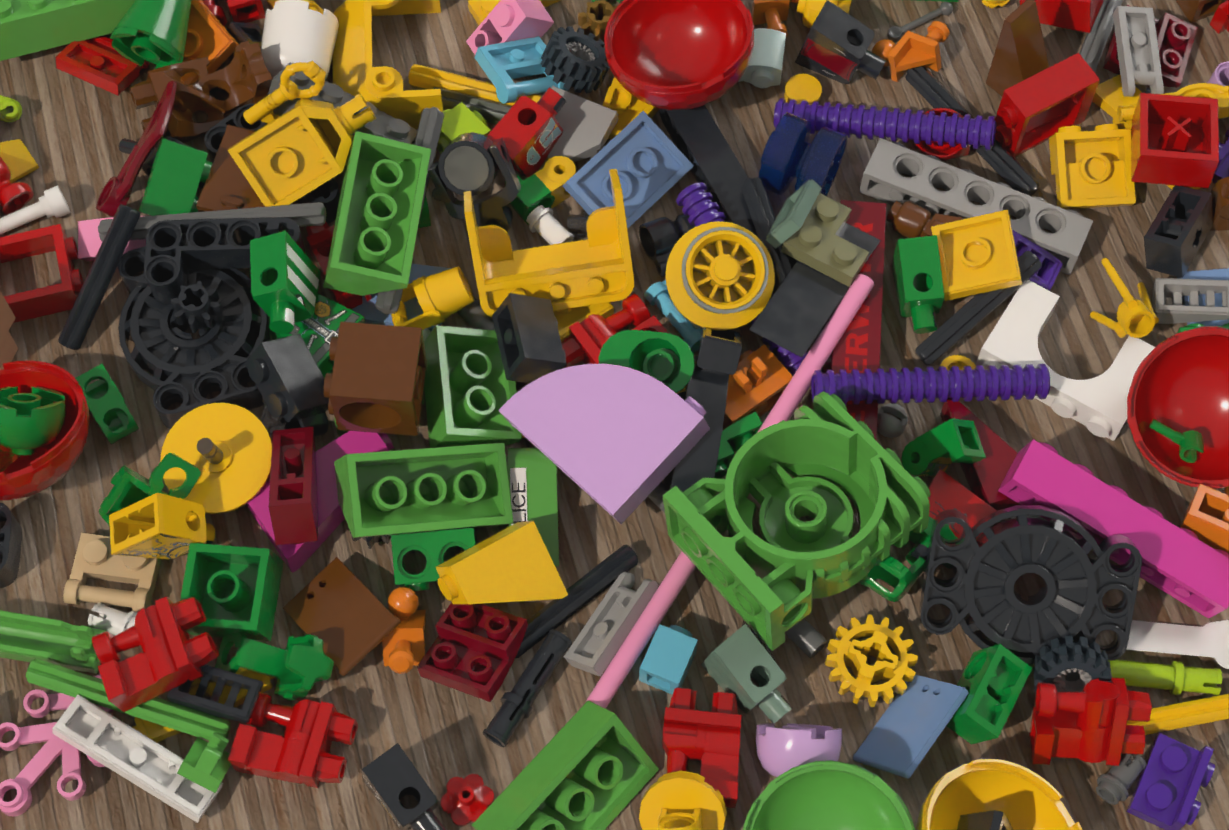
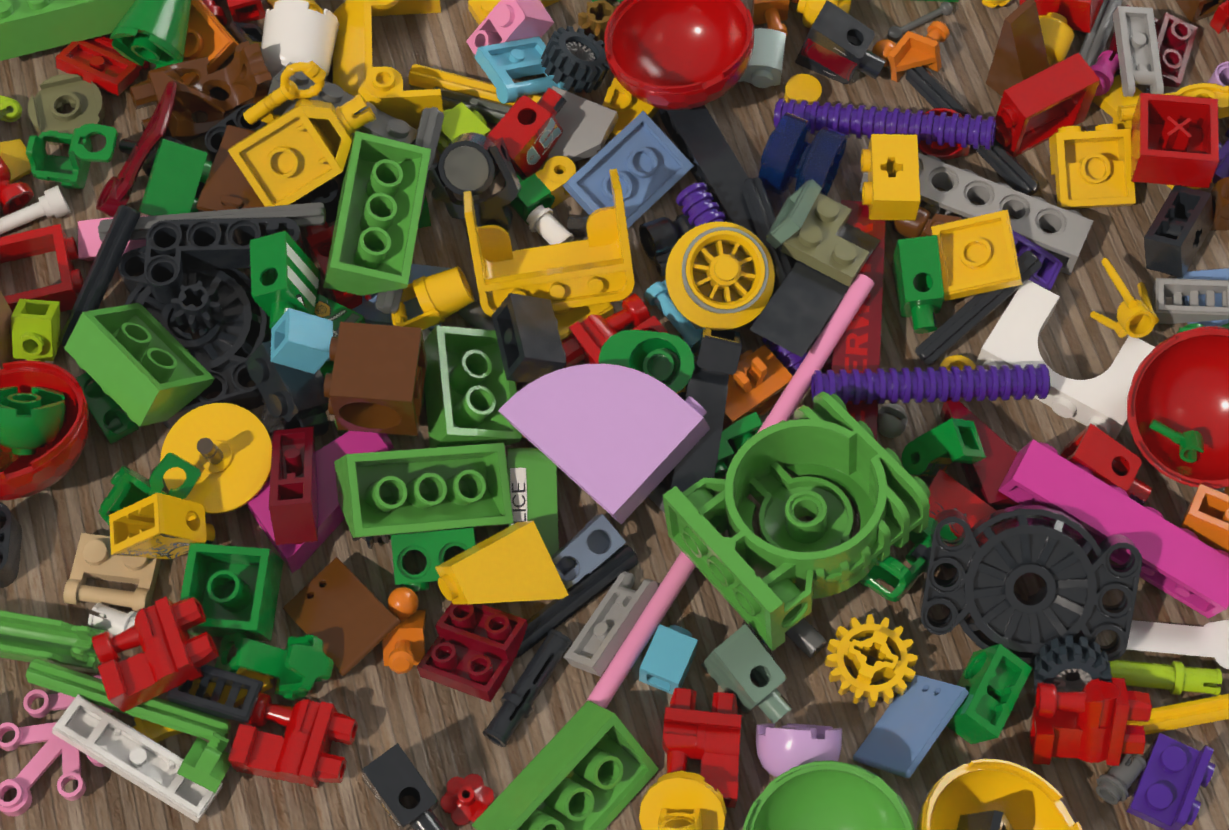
none -> lime brick [11,299,61,362]
none -> green piece [26,123,118,189]
none -> olive plate [28,74,106,145]
none -> bright green slope [64,303,215,427]
none -> medium azure brick [270,308,333,374]
none -> sand blue leg [551,514,626,589]
none -> yellow brick [861,134,921,221]
none -> yellow head [1038,12,1074,67]
none -> red torso [1060,424,1152,506]
none -> dark pink animal [1090,50,1119,96]

